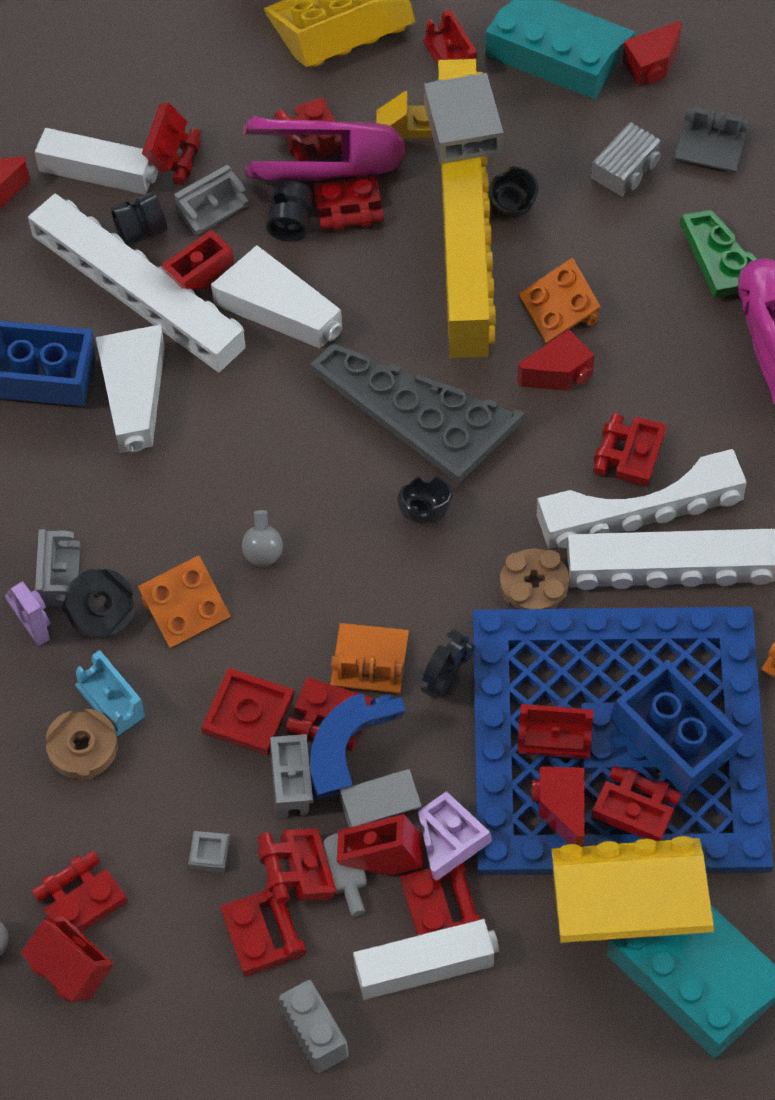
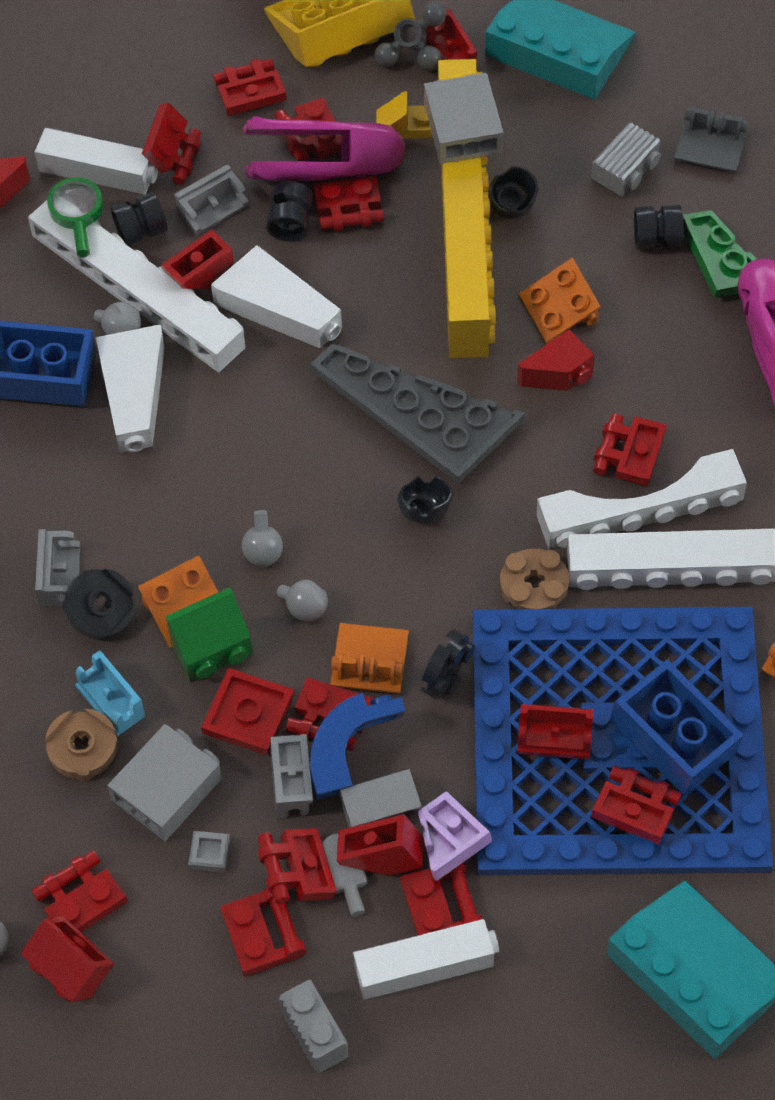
lavender wing [4,581,51,647] -> none
red slope [532,767,584,846] -> none
yellow slope [552,836,714,943] -> none
red slope [622,21,682,87] -> none
none -> piece [47,177,103,258]
none -> light grey piece [93,302,141,335]
none -> light grey brick [107,724,222,842]
none -> green slope [166,587,253,682]
none -> red plate [212,58,287,116]
none -> light grey piece [277,579,328,622]
none -> dark grey piece [375,2,446,71]
none -> black wheel [633,205,684,249]

